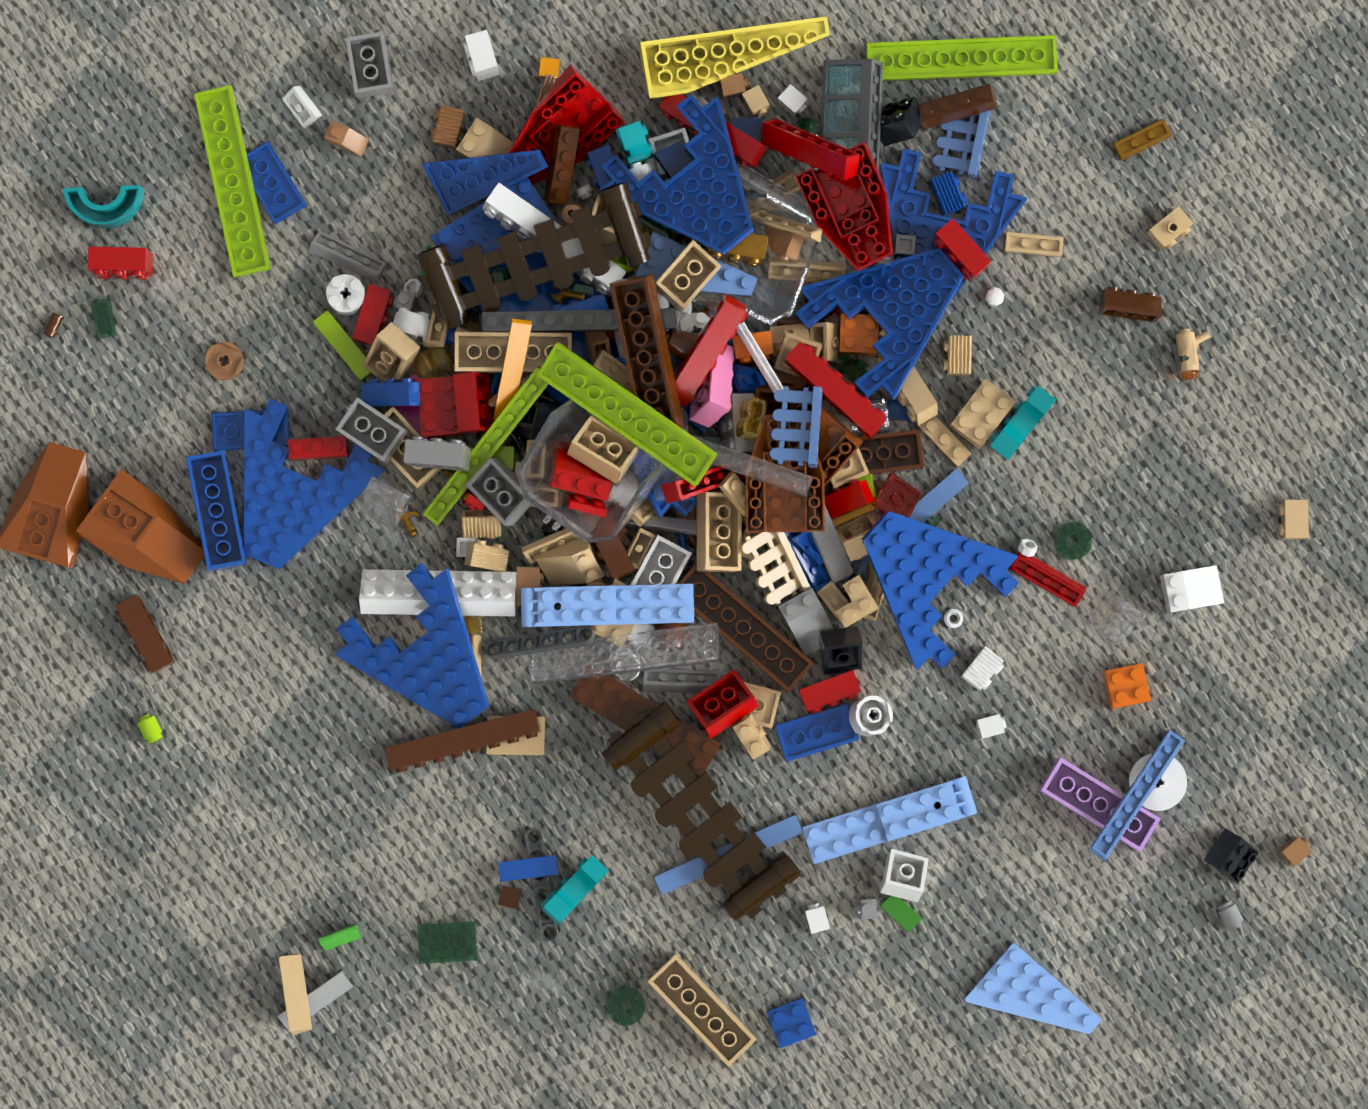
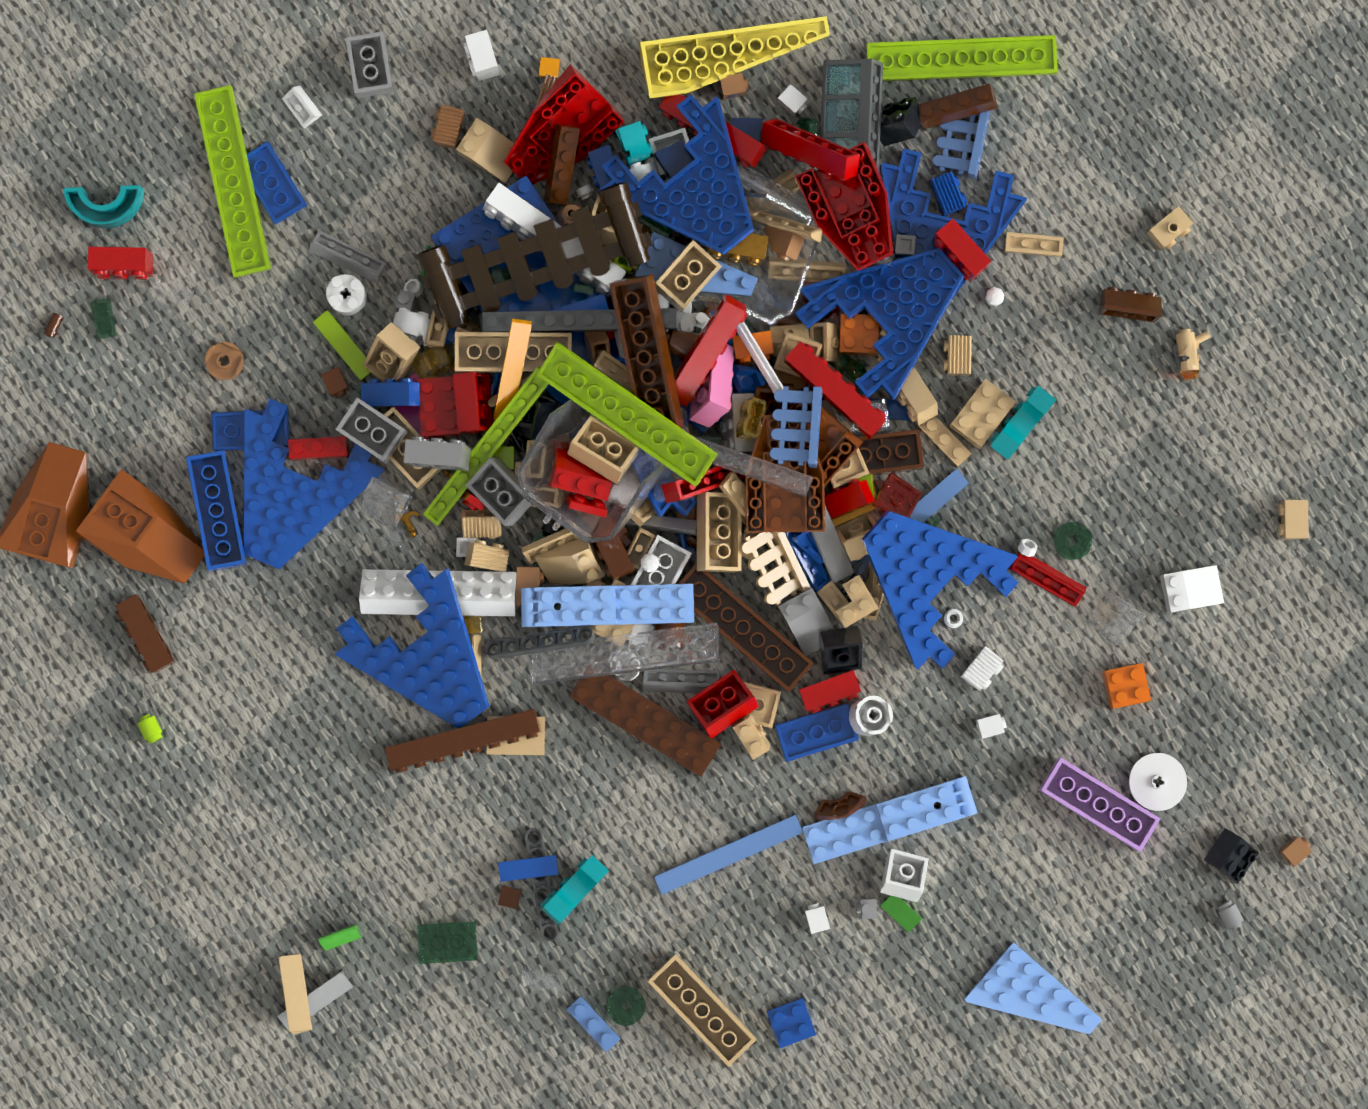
medium nougat slope [324,121,369,157] -> none
red brick [352,284,395,346] -> none
blue wing [422,149,548,215] -> none
pearl gold bar [550,285,585,304] -> none
dark brown fence [602,700,802,921] -> none
tan brick [742,85,770,117] -> none
medium blue tile [1089,729,1185,862] -> none
pearl gold tile [1112,118,1172,161] -> none
none -> reddish brown brick [321,367,350,398]
none -> medium blue plate [567,996,621,1052]
none -> white tile [641,553,660,572]
none -> reddish brown tile [814,791,867,820]

